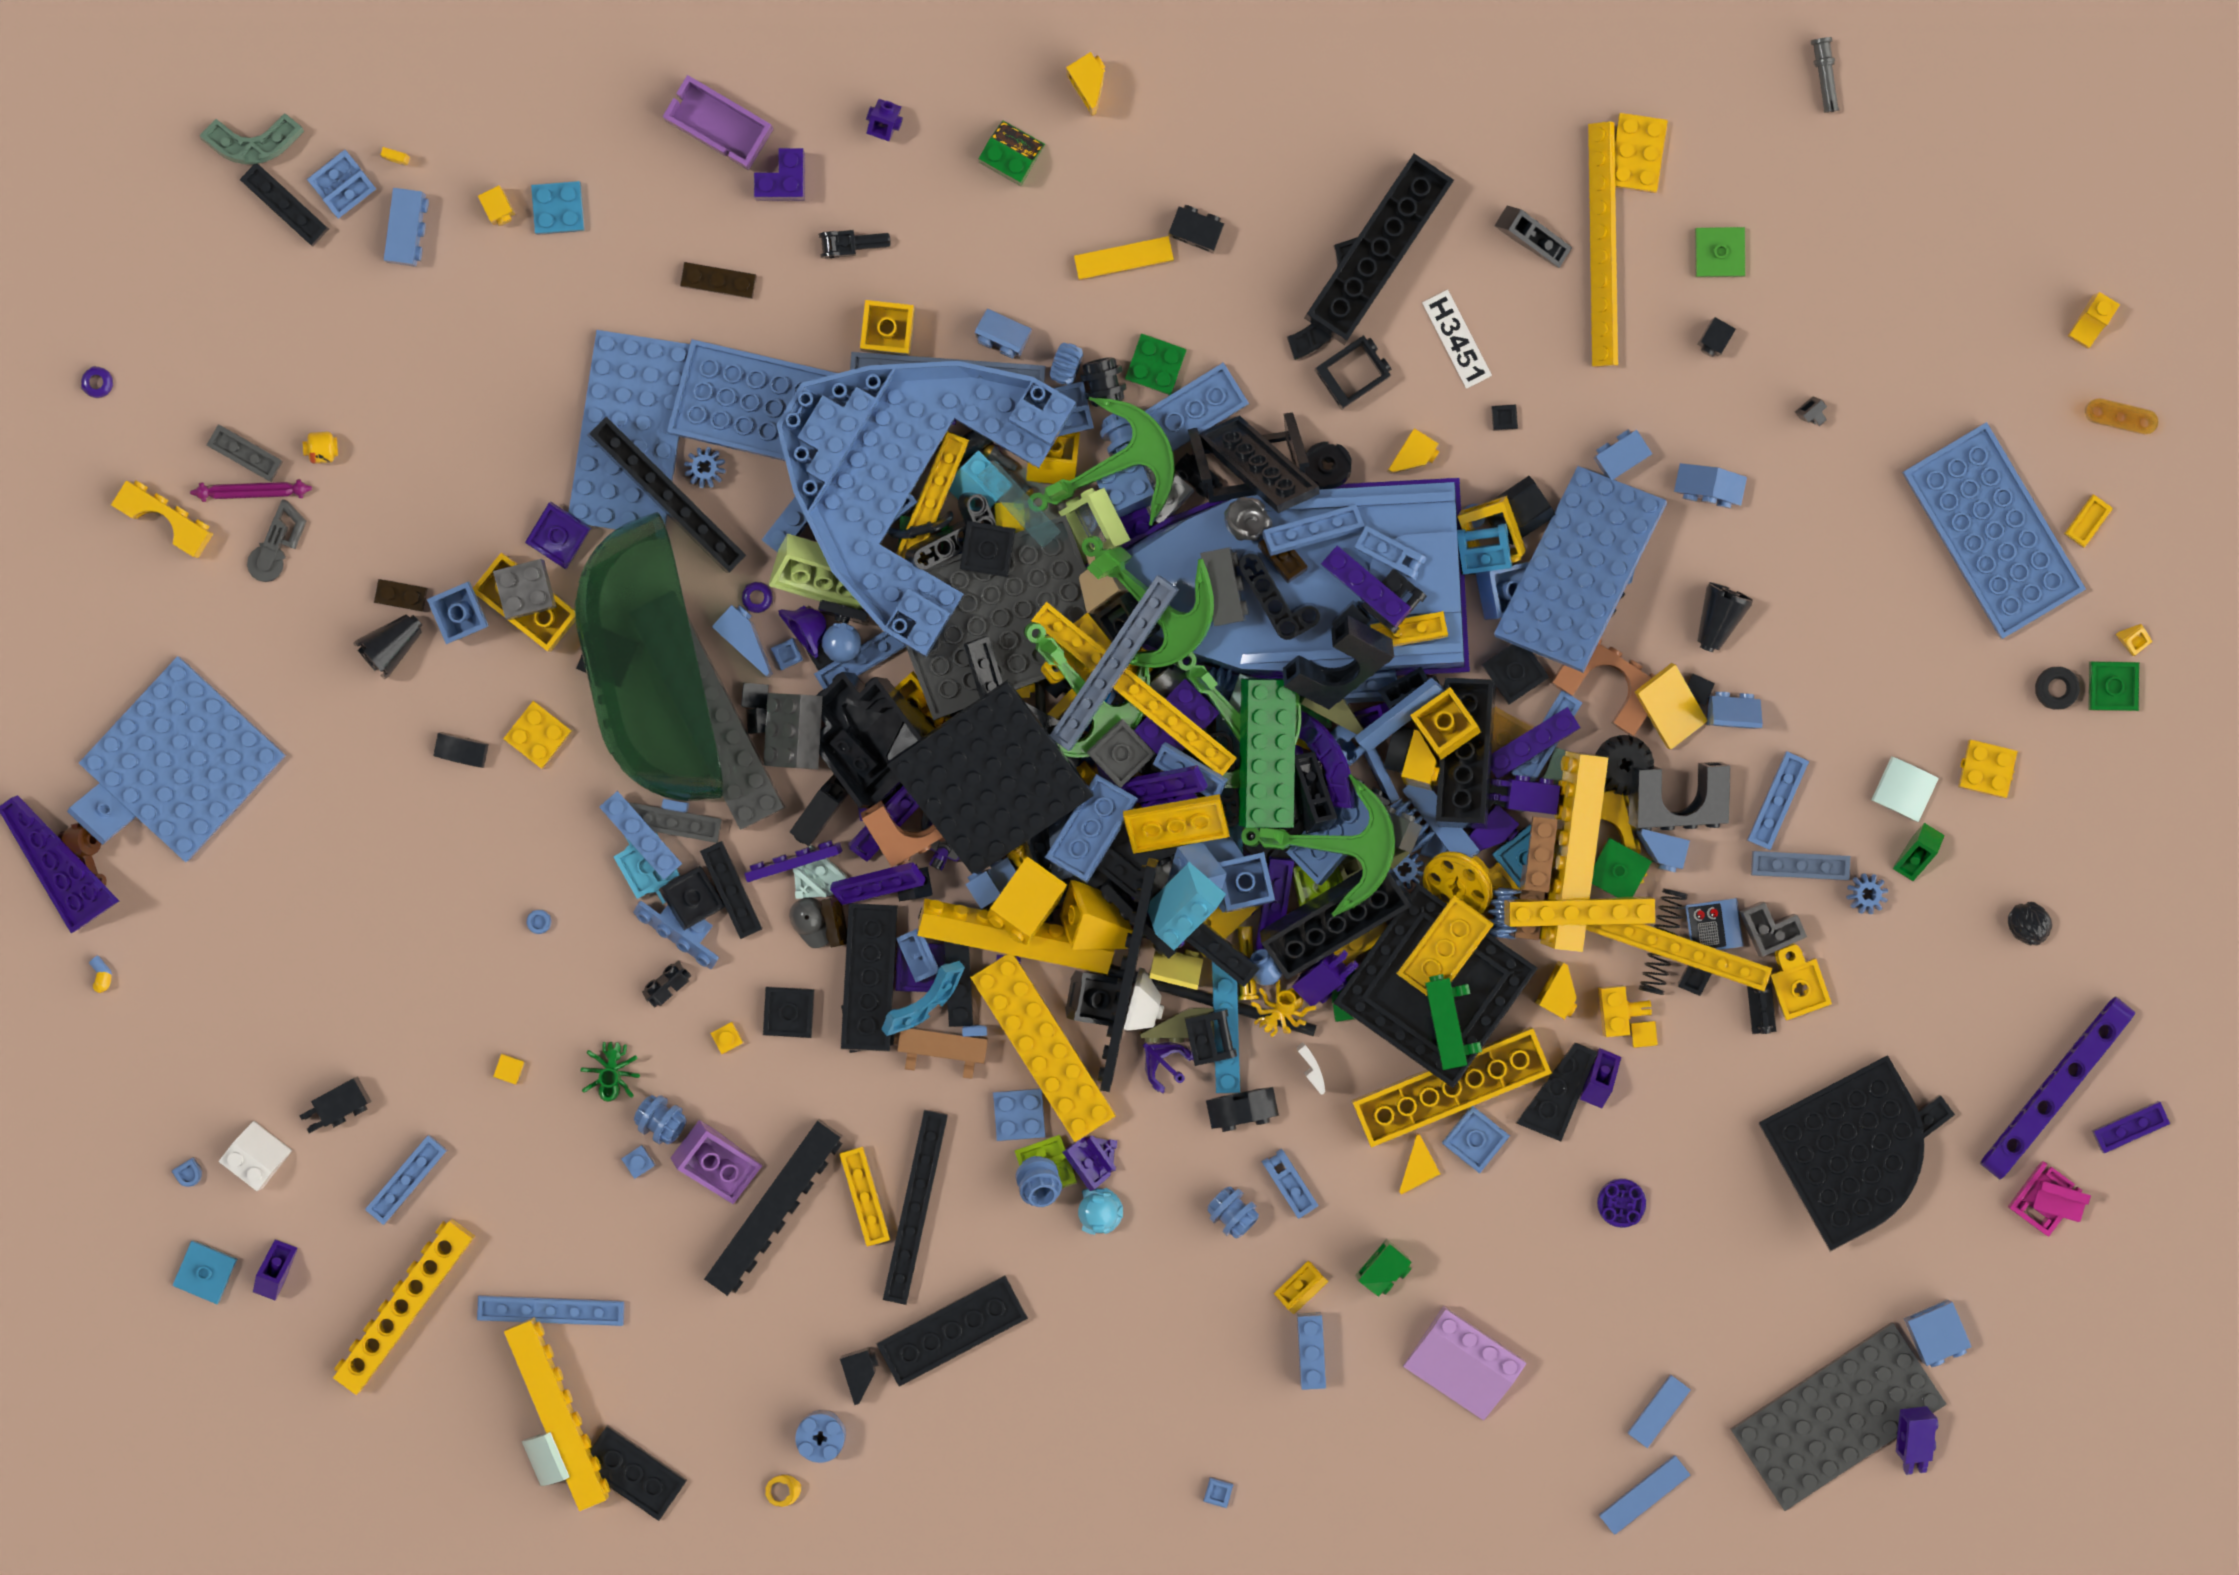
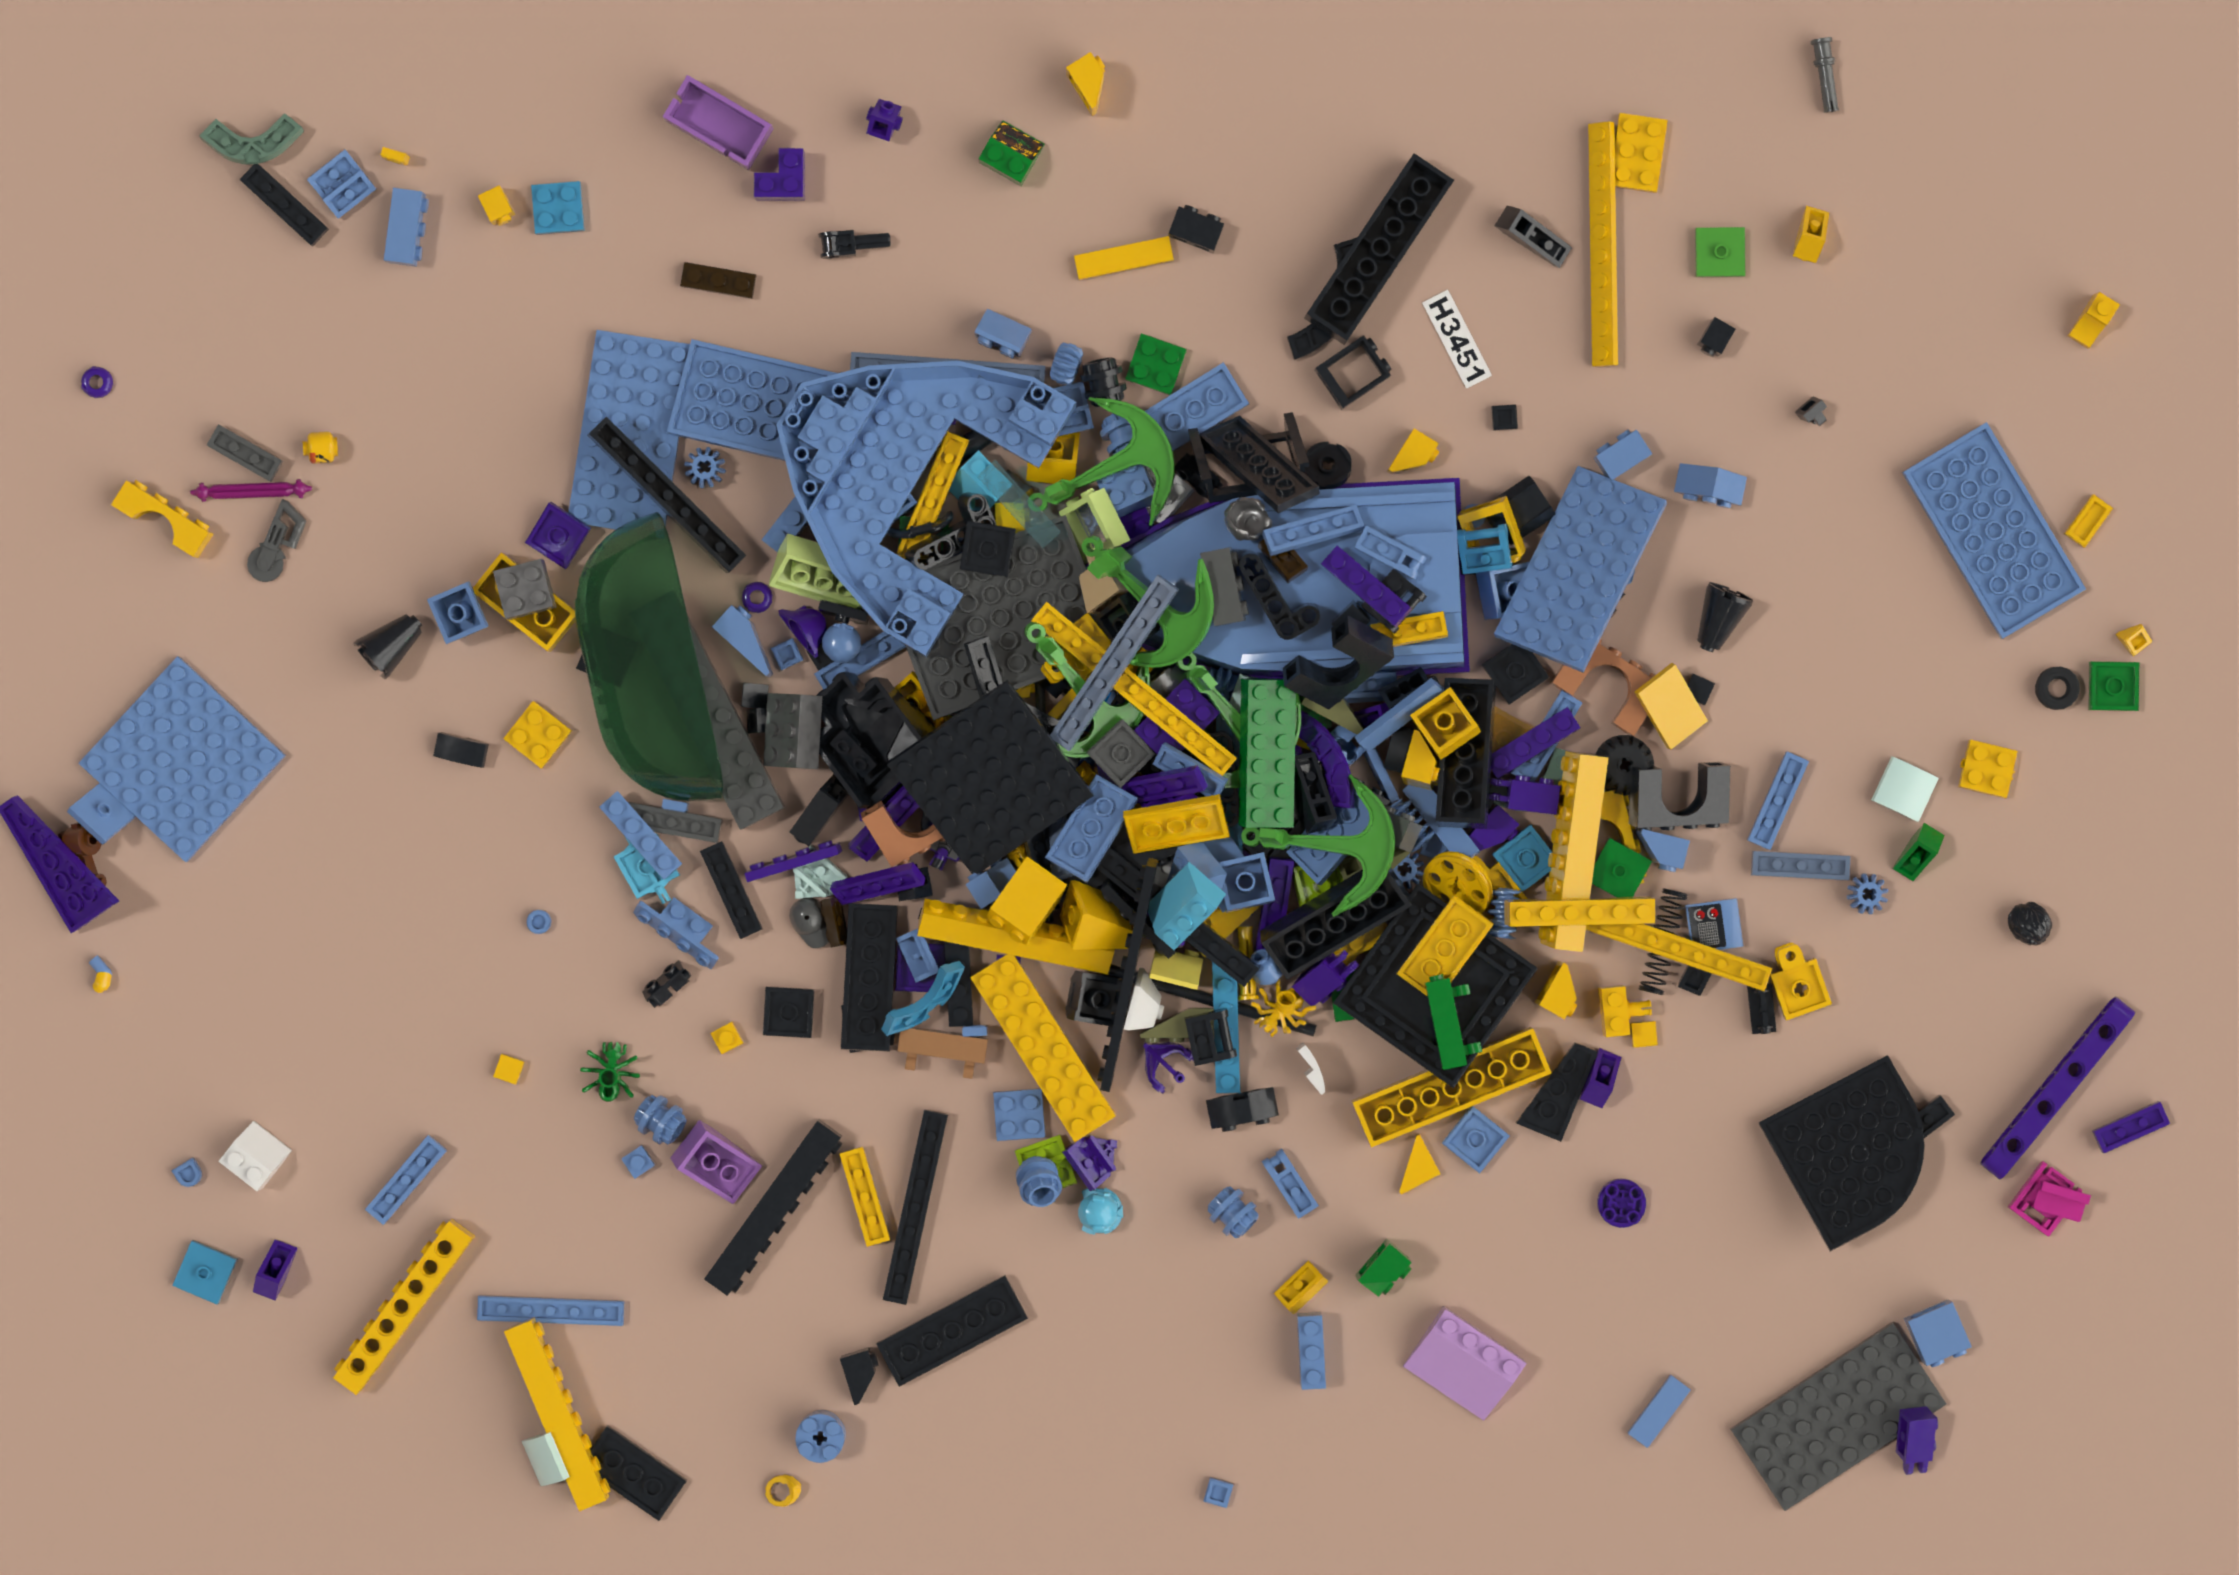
black hinge [299,1076,372,1134] -> none
dark brown plate [374,579,428,612] -> none
black plate [659,866,725,931] -> none
yellow brick [860,300,915,356] -> none
dark grey piece [983,445,1018,471] -> none
medium nougat bracket [1514,817,1558,940] -> none
medium blue tile [1599,1455,1690,1535] -> none
medium blue slope [1707,692,1763,729] -> none
flat silver brick [1739,902,1807,957] -> none
clear yellow plate [2085,398,2159,435] -> none
none -> yellow slope [1793,206,1829,263]

